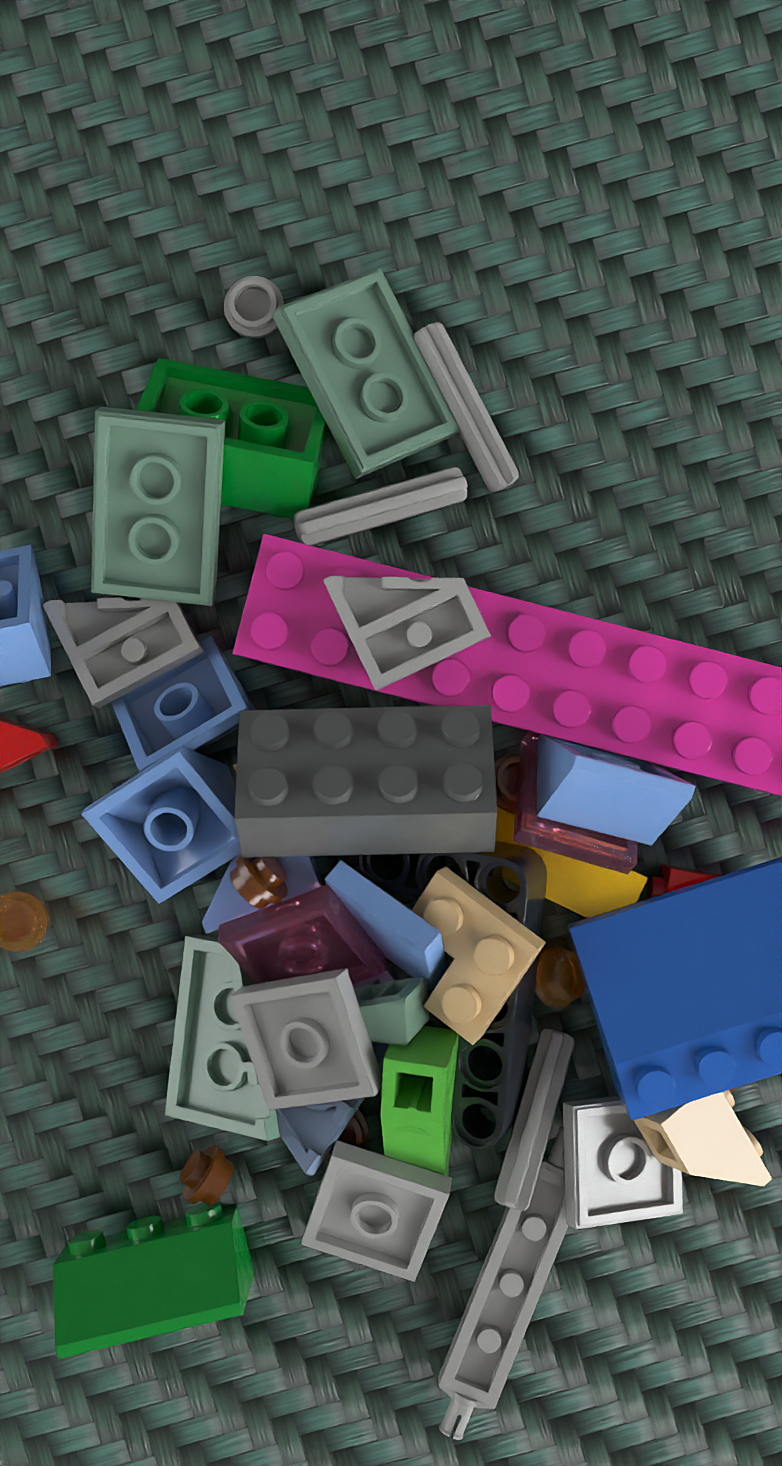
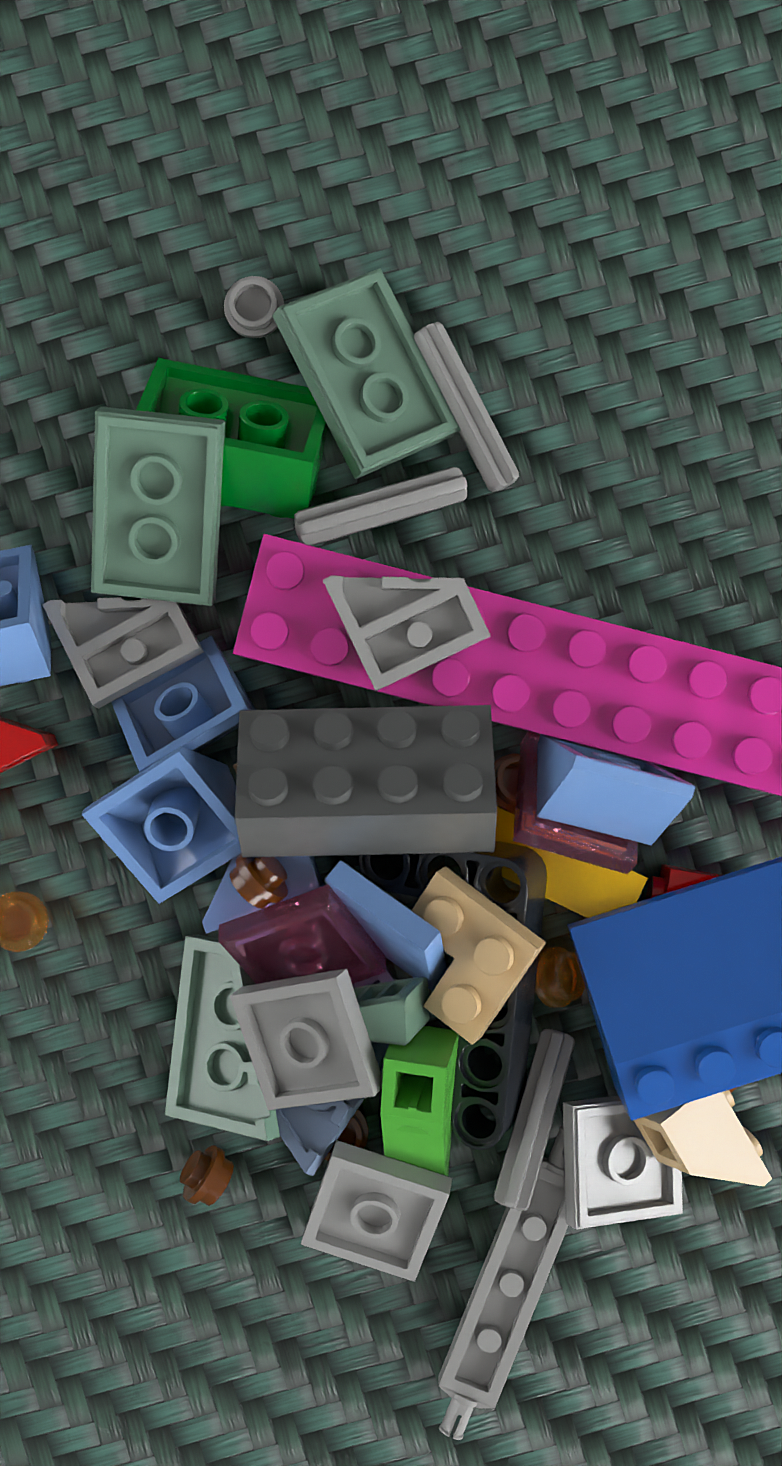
green slope [53,1202,254,1359] -> none

